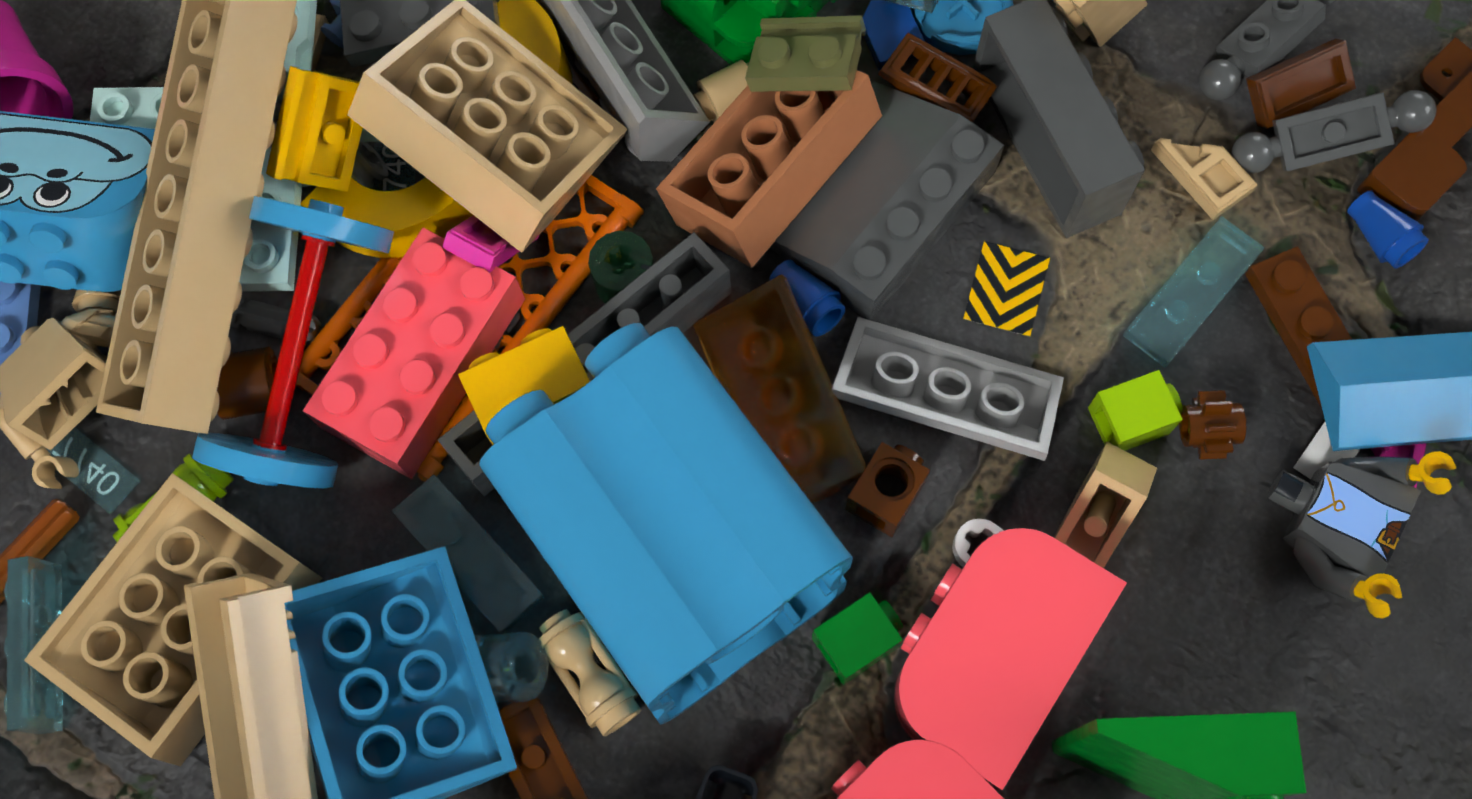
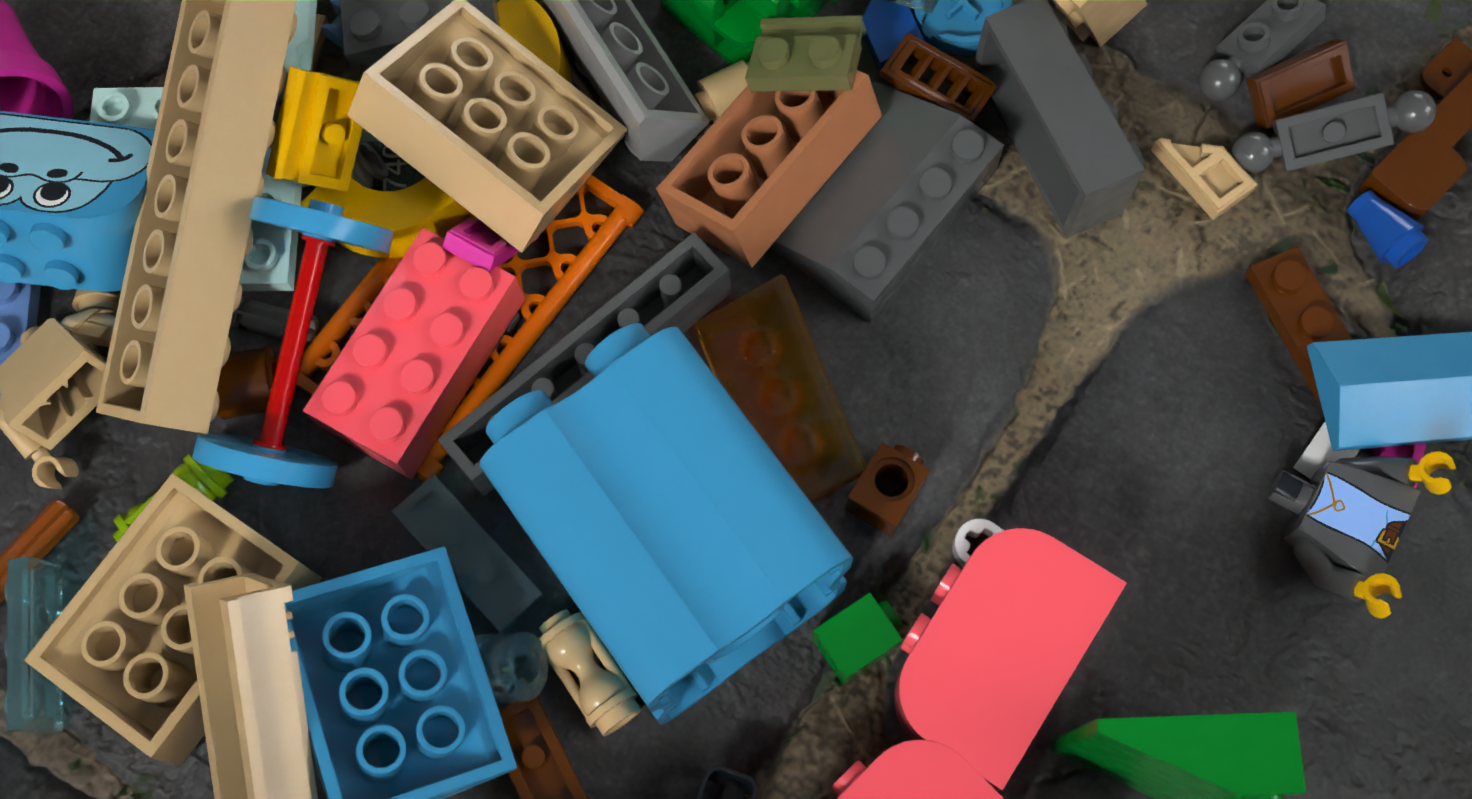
clear light blue sticker [46,427,140,514] -> none
yellow brick [458,326,590,445] -> none
clear green piece [588,231,654,304] -> none
blue cone [770,259,845,337] -> none
light grey slope [830,317,1064,461] -> none
sticker [963,241,1050,337] -> none
tan slope [1054,442,1157,568] -> none
lime brick [1088,370,1183,451] -> none
clear light blue tile [1122,216,1265,368] -> none
reddish brown gear [1179,390,1246,460] -> none

